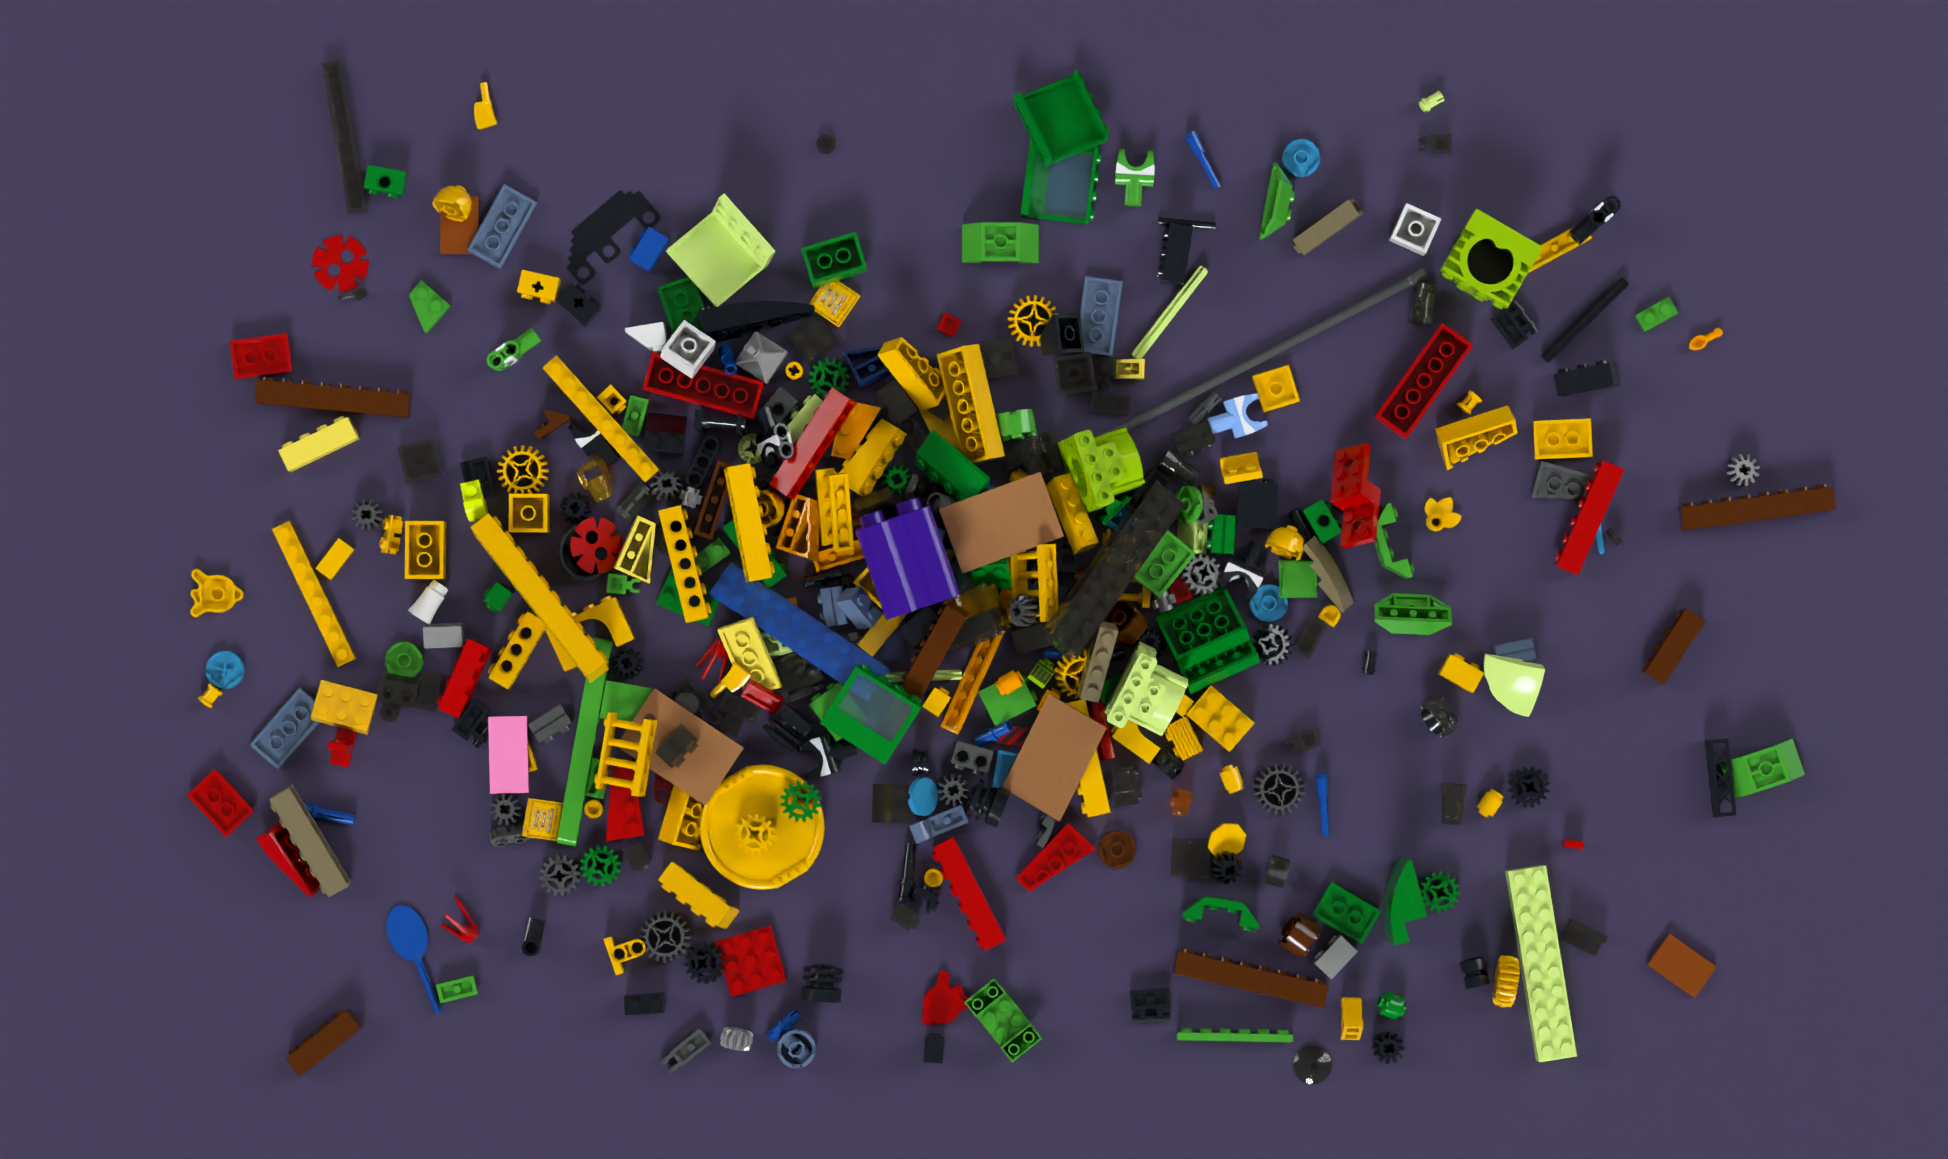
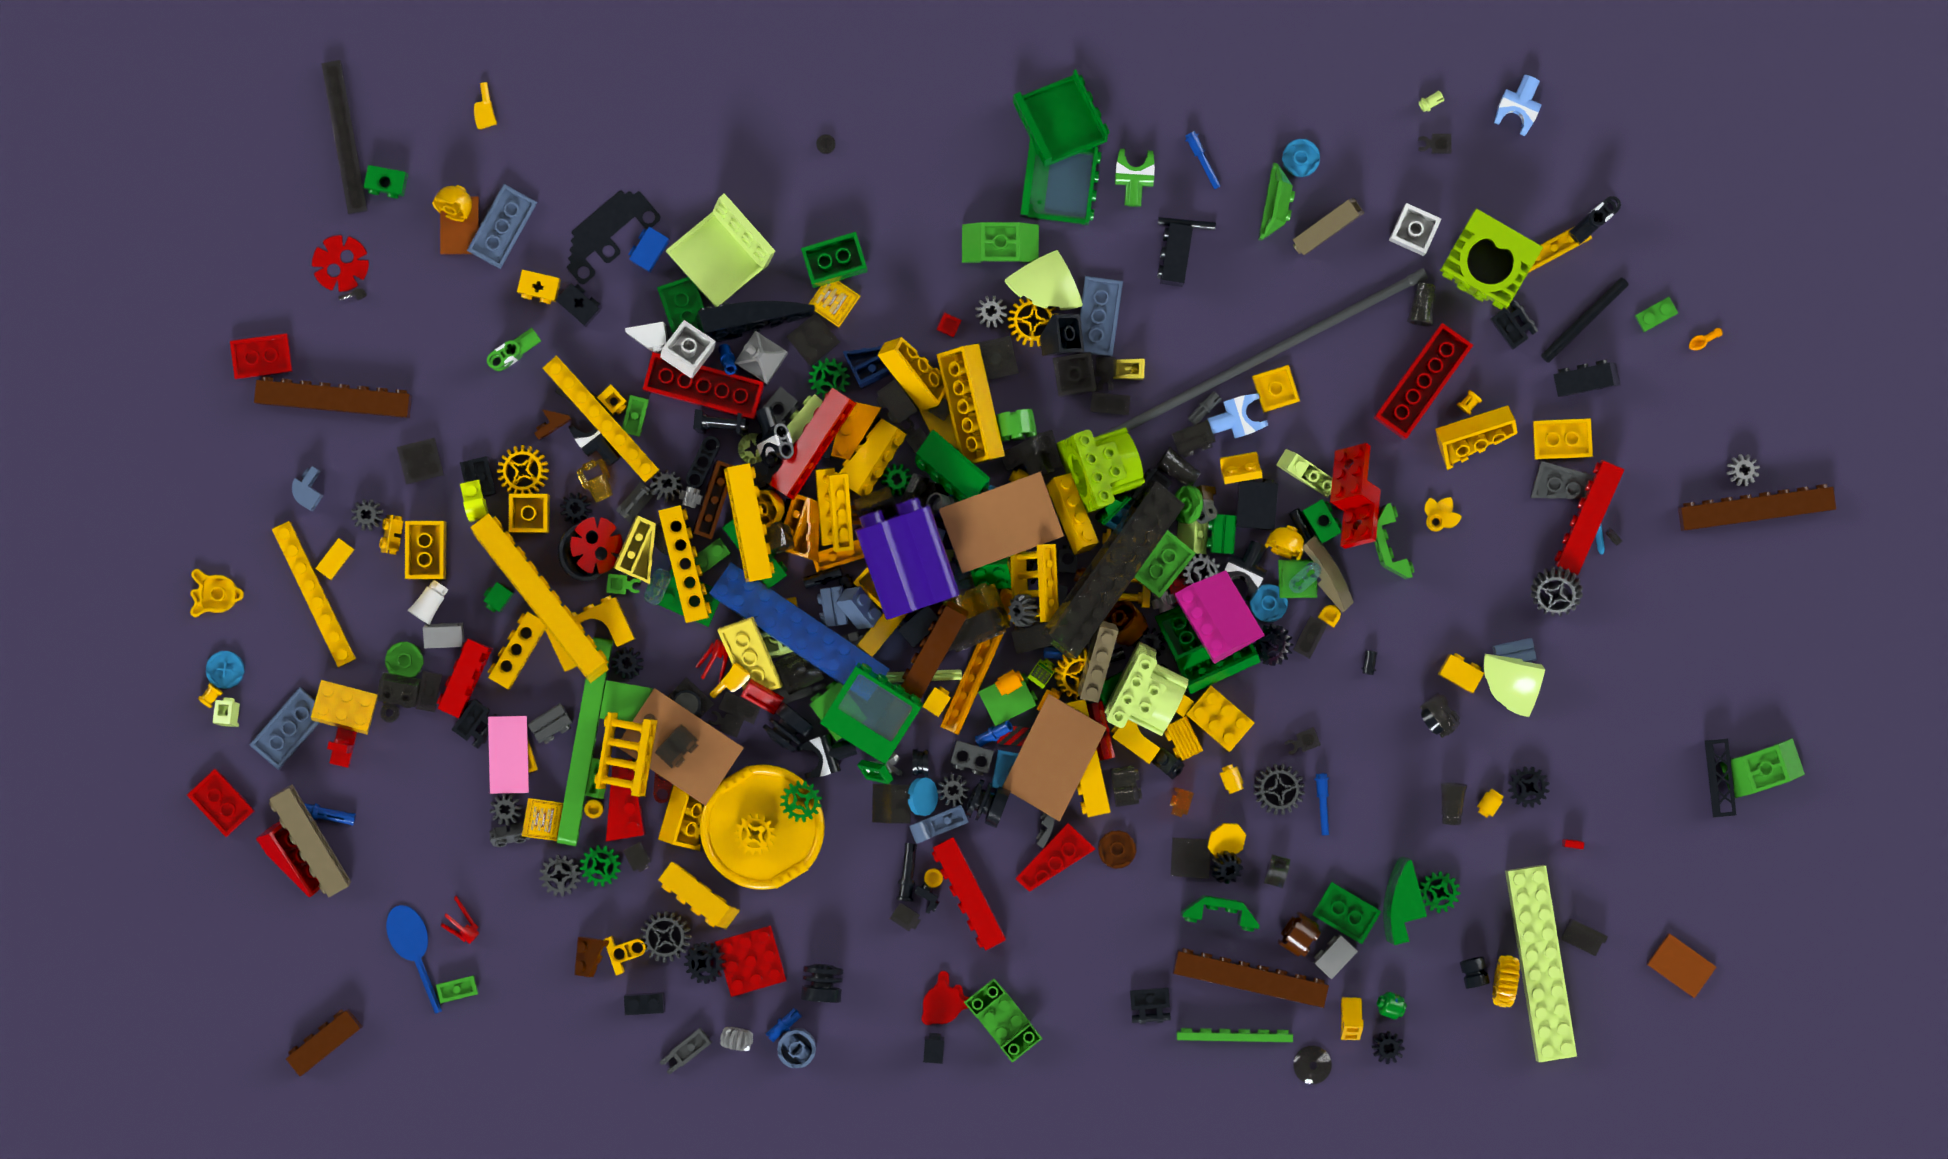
light yellow brick [278,416,360,472] -> none
bright green wing [409,280,451,333] -> none
black piece [522,918,546,956] -> none
black slope [643,413,687,455] -> none
yellow bush [786,362,803,380] -> none
yellowish green axle [1132,265,1208,359] -> none
bright green wedge [1374,593,1452,635] -> none
reddish brown brick [1642,608,1706,685] -> none
none -> yellowish green brick [212,697,240,727]
none -> sand blue brick [292,466,324,511]
none -> reddish brown wing [575,937,609,977]
none -> clear light blue beam [644,568,671,605]
none -> clear smoke brick [766,522,795,554]
none -> green piece [857,753,902,784]
none -> light grey gear [975,296,1007,328]
none -> yellowish green brick [1005,250,1083,310]
none -> dark pink slope [1175,570,1265,664]
none -> yellowish green slope [1276,449,1332,498]
none -> clear light blue beam [1289,562,1321,593]
none -> light blue connector [1494,75,1542,136]
none -> dark grey gear [1531,566,1583,617]

